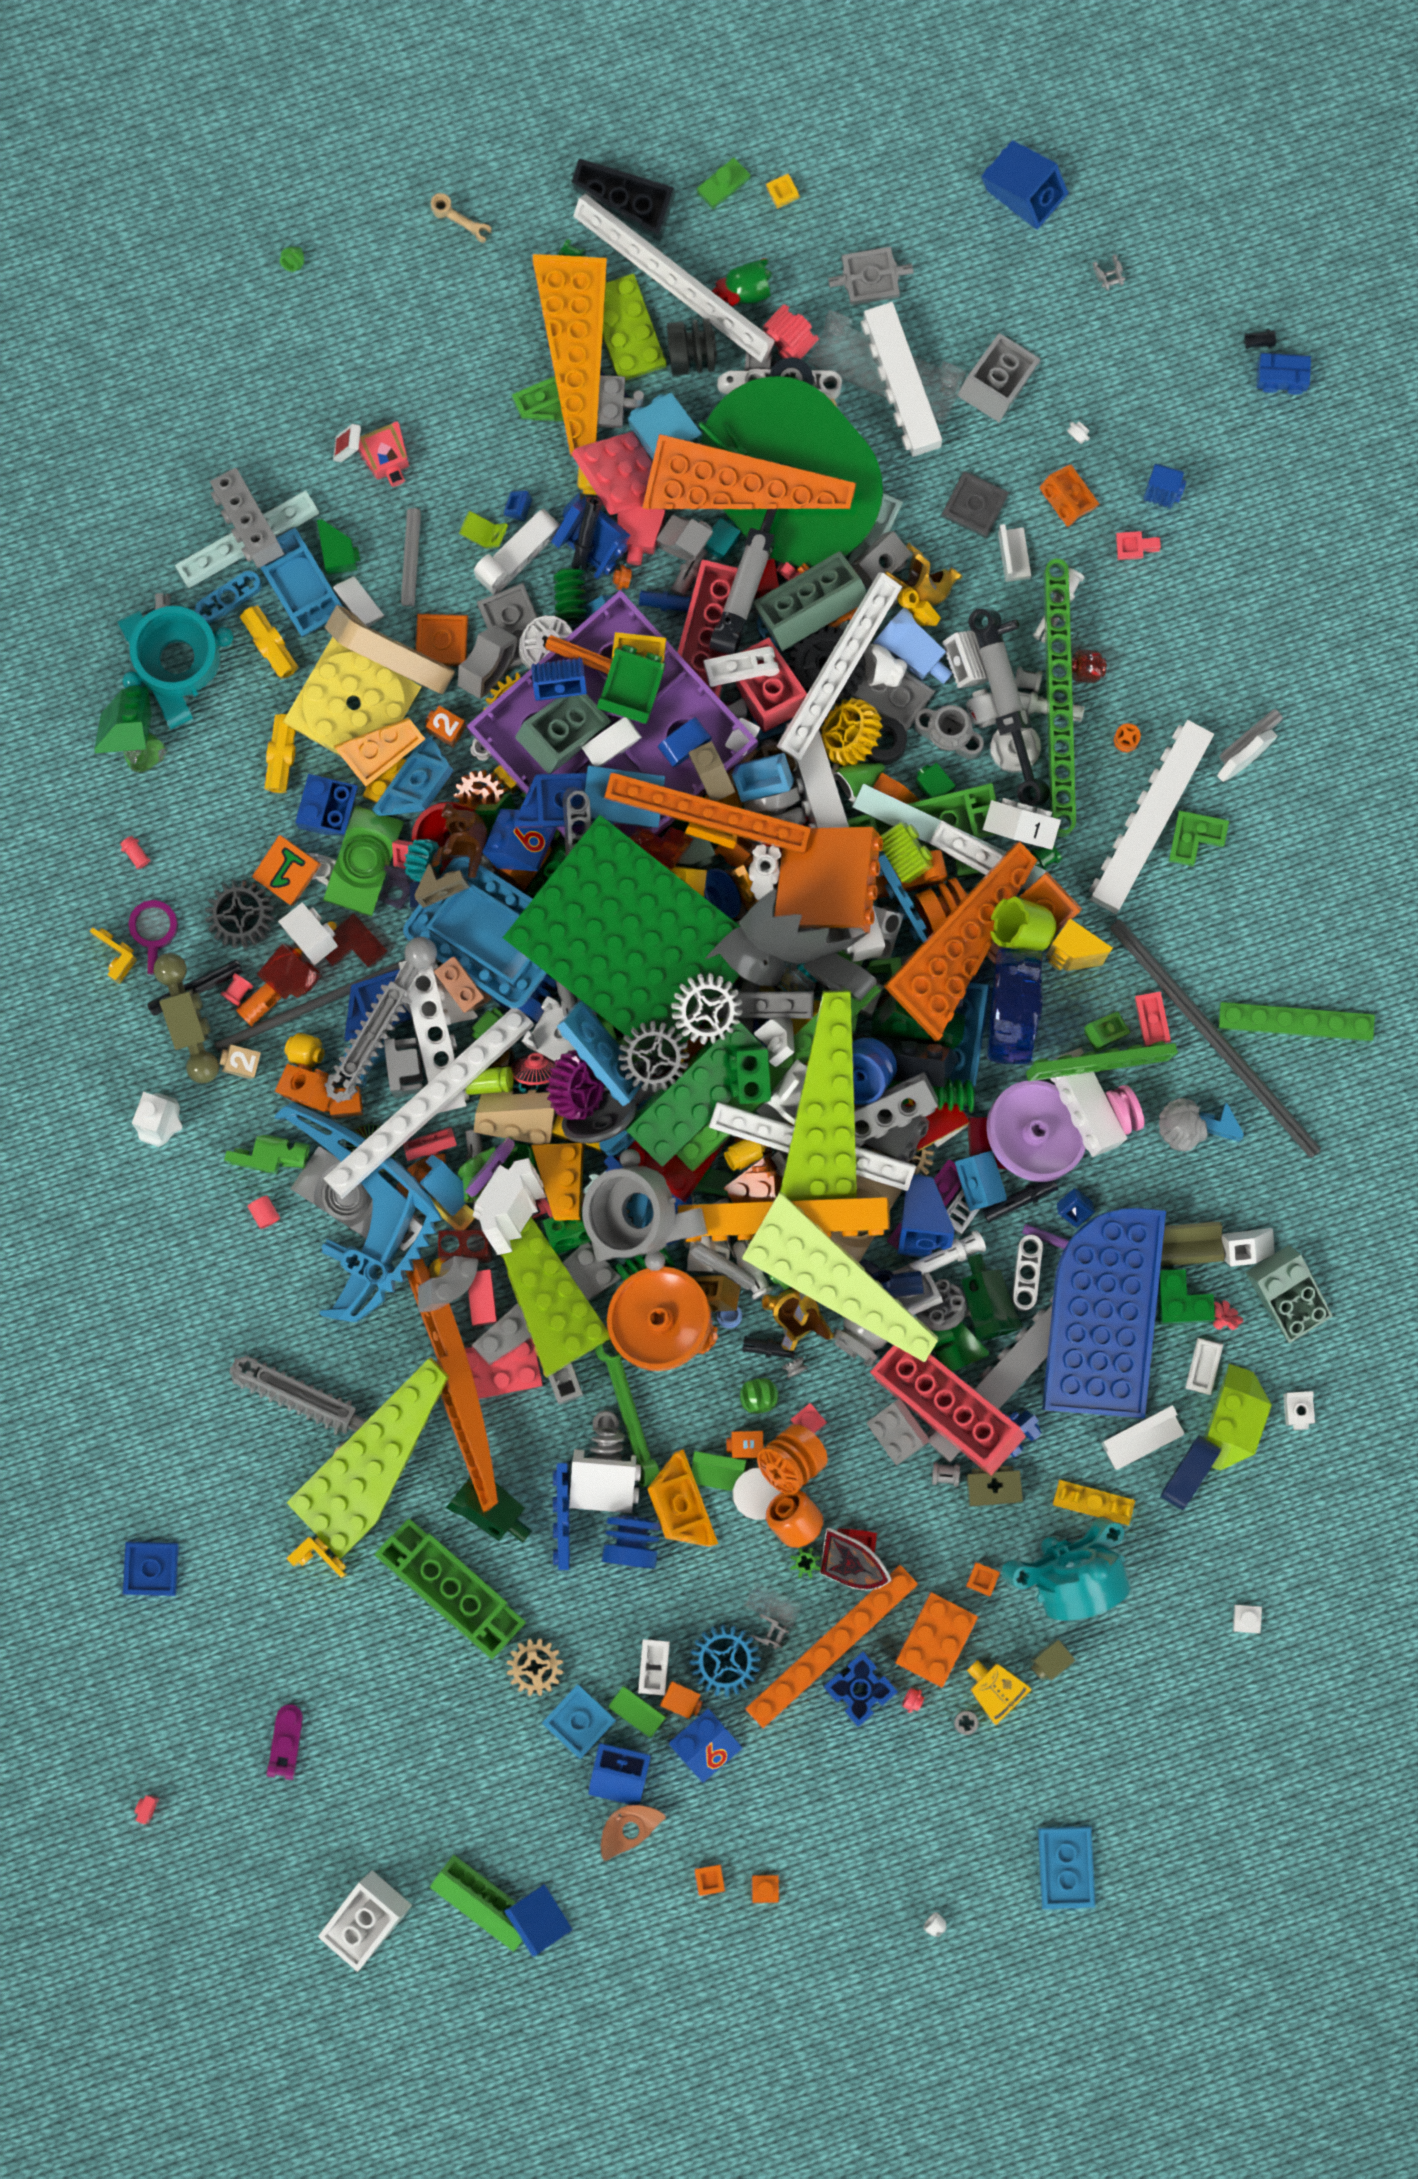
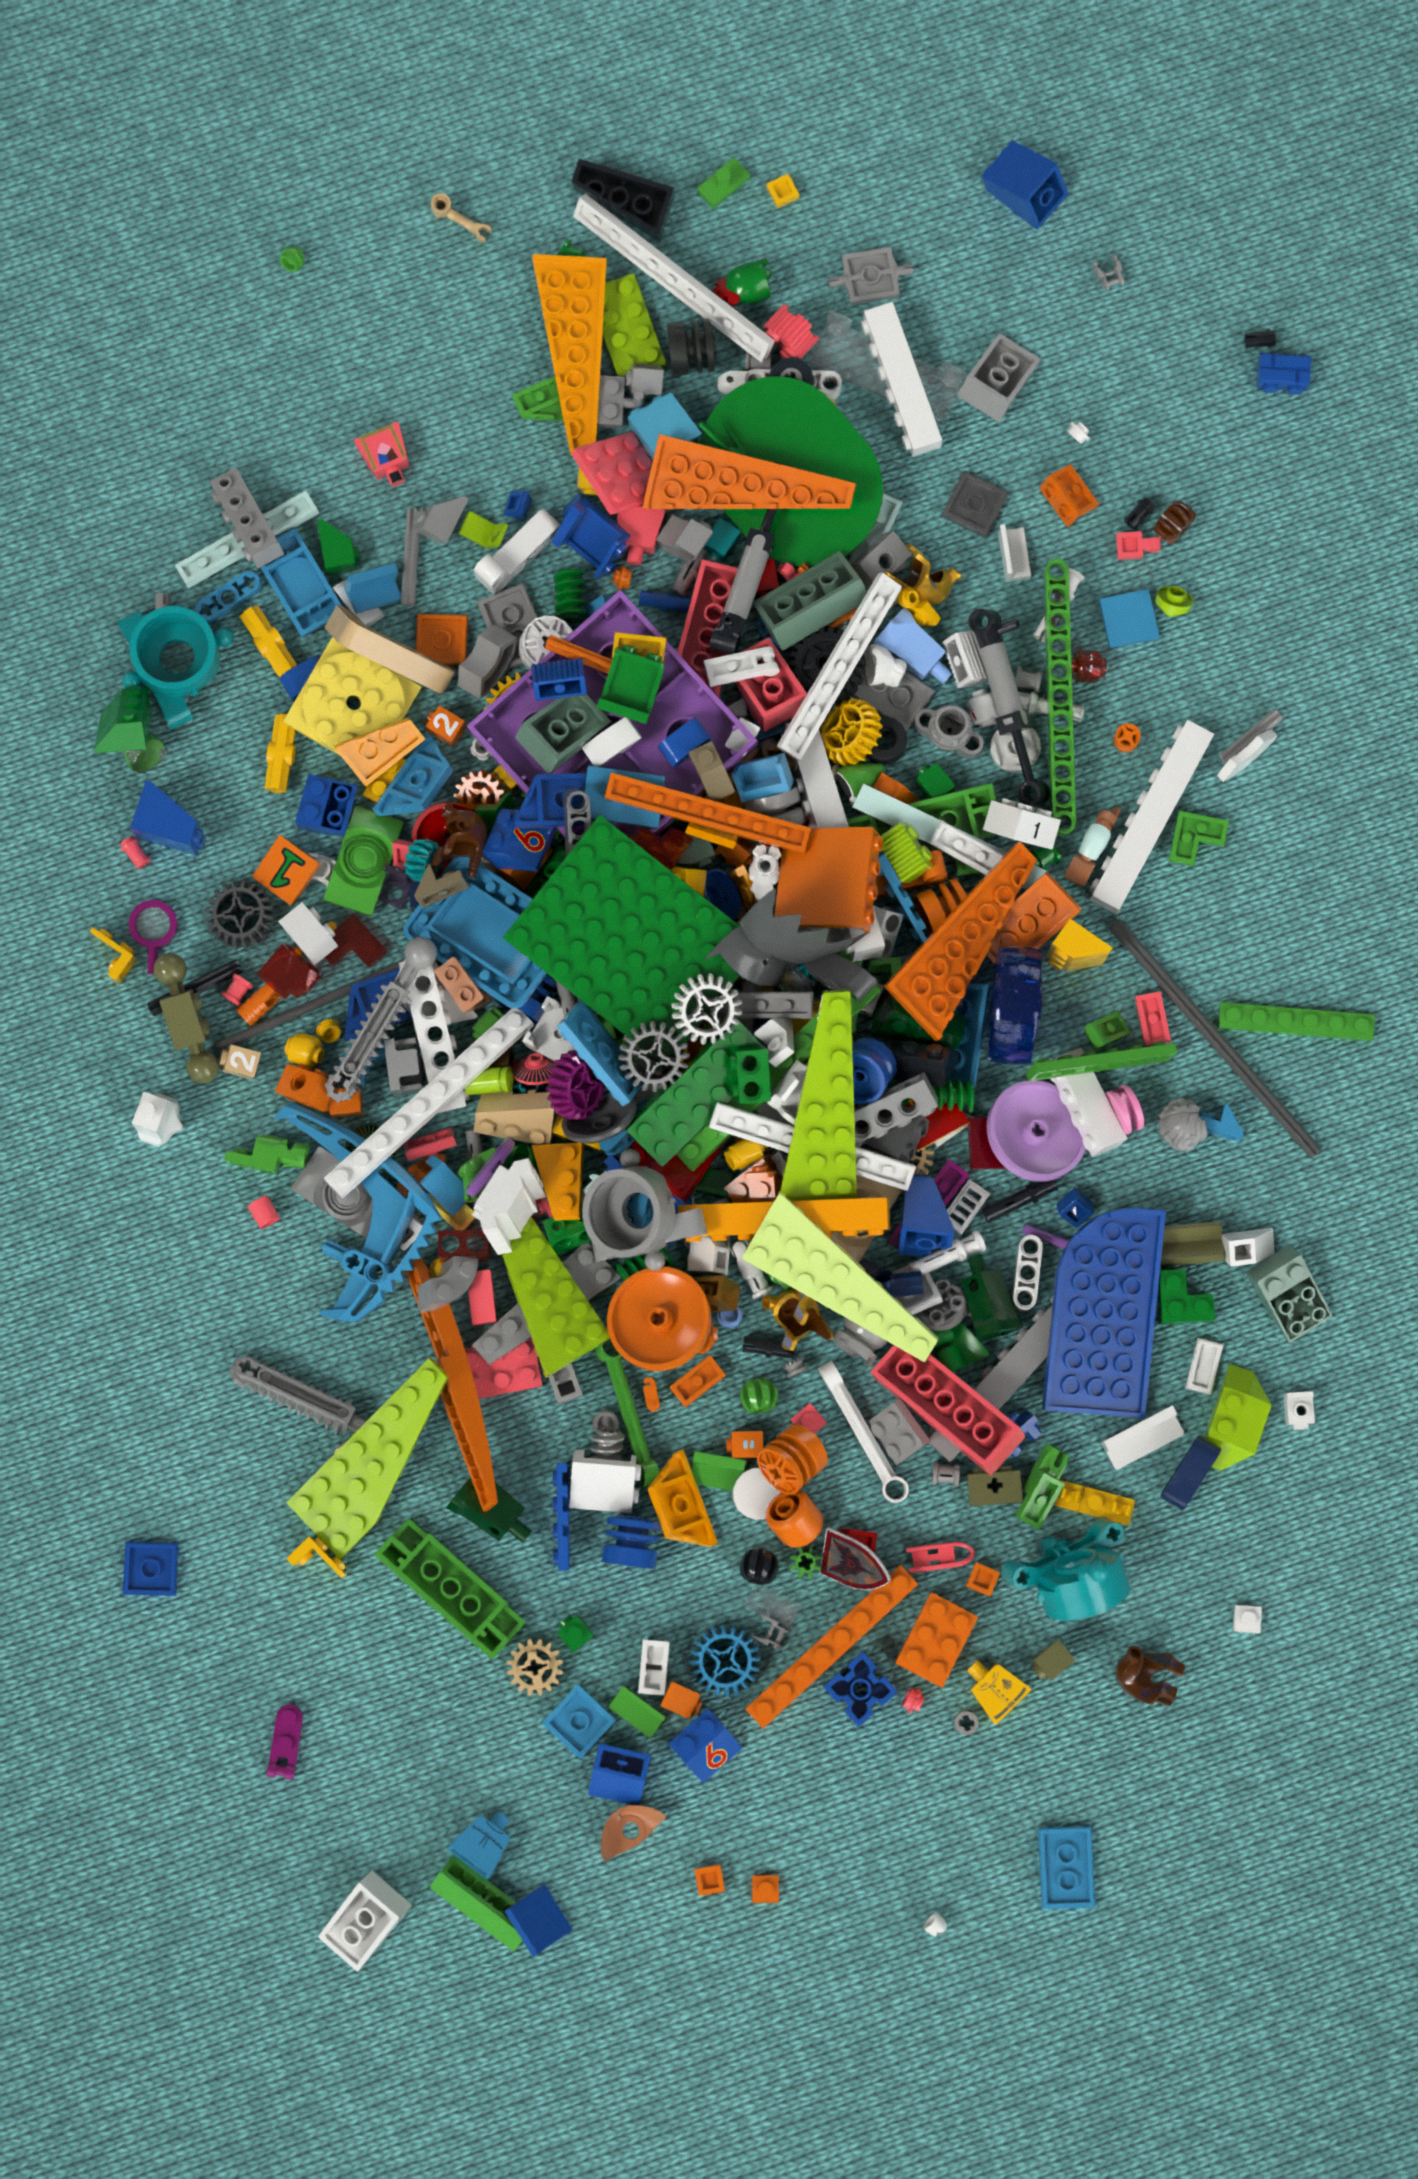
coral plate [134,1794,159,1825] -> none
white tile [333,424,361,462] -> none
black pin [571,497,602,571] -> none
light grey axle [689,1241,756,1290] -> none
dark azure panel [955,1151,1007,1211] -> none
lime cylinder [990,896,1057,953] -> none
blue brick [1143,463,1187,509] -> none
coral plant [1213,1300,1243,1330] -> none
none -> blue slope [130,780,206,856]
none -> blue beam [279,655,321,701]
none -> yellow plate [316,1019,341,1043]
none -> dark azure panel [344,563,401,614]
none -> light grey slope [413,496,468,544]
none -> dark azure torso [447,1811,510,1880]
none -> green brick [557,1615,594,1653]
none -> light grey brick [625,363,664,395]
none -> orange piece [643,1377,660,1412]
none -> orange plate [669,1355,726,1408]
none -> black piece [740,1548,779,1585]
none -> white piece [818,1361,909,1503]
none -> coral piece [906,1542,975,1573]
none -> bright green plate [1015,1443,1069,1530]
none -> piece [1064,807,1121,886]
none -> dark azure tile [1099,589,1160,649]
none -> reddish brown piece [1115,1646,1186,1706]
none -> black pin [1124,497,1155,530]
none -> reddish brown gear [1154,500,1196,544]
none -> lime plate [1155,586,1193,617]

